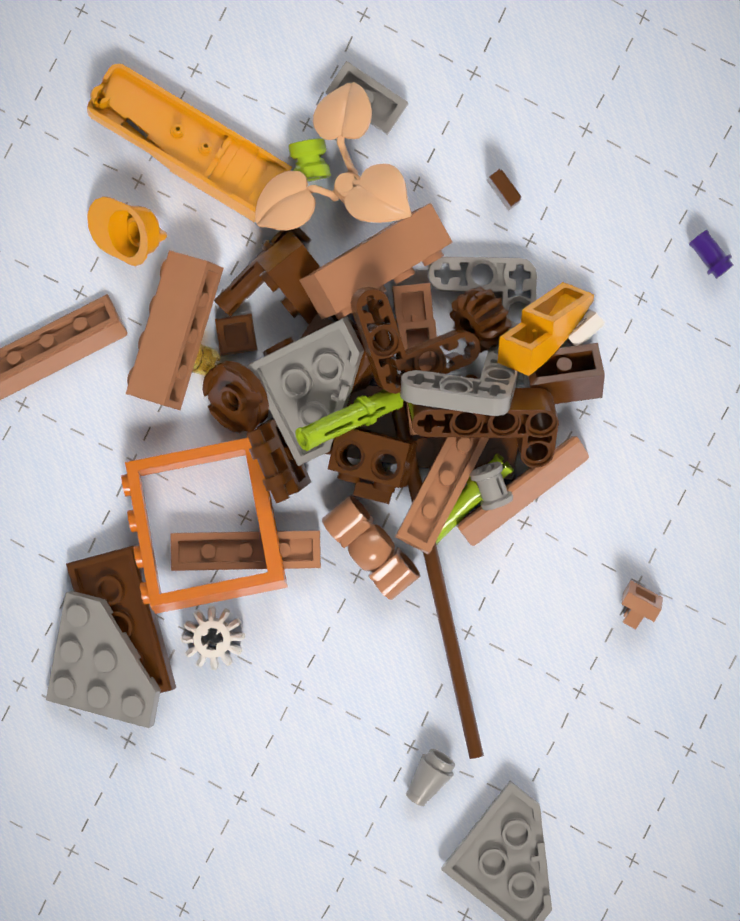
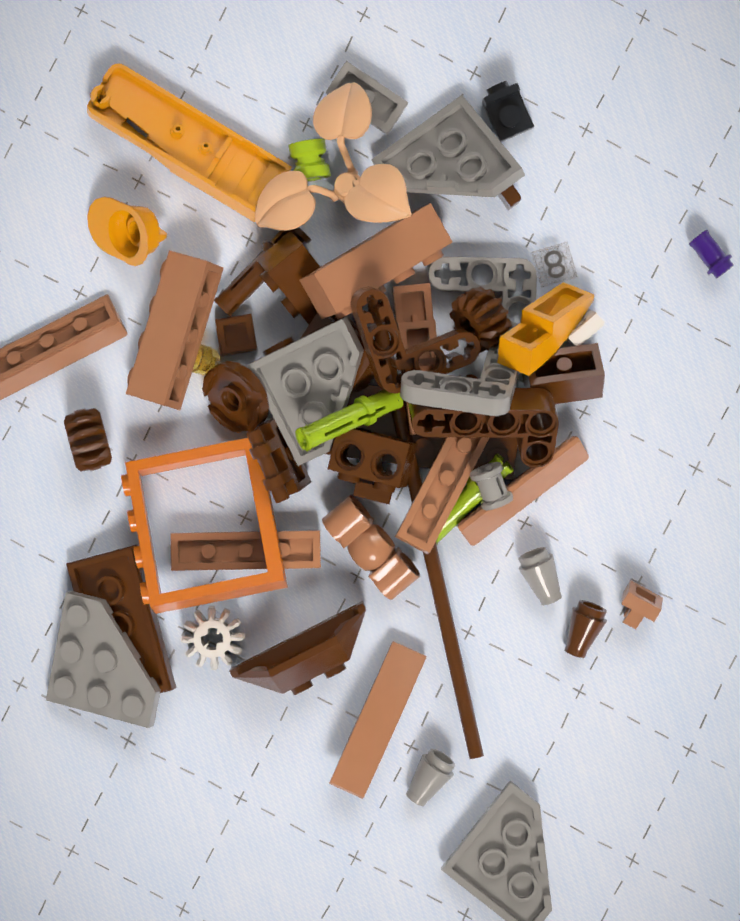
none -> reddish brown gear [64,408,112,472]
none -> reddish brown wedge [229,601,366,695]
none -> nougat slope [329,641,427,799]
none -> light grey plate [371,95,525,197]
none -> black bracket [482,81,534,142]
none -> light grey cone [519,547,562,605]
none -> clear tile [531,241,578,288]
none -> reddish brown cone [564,600,607,658]

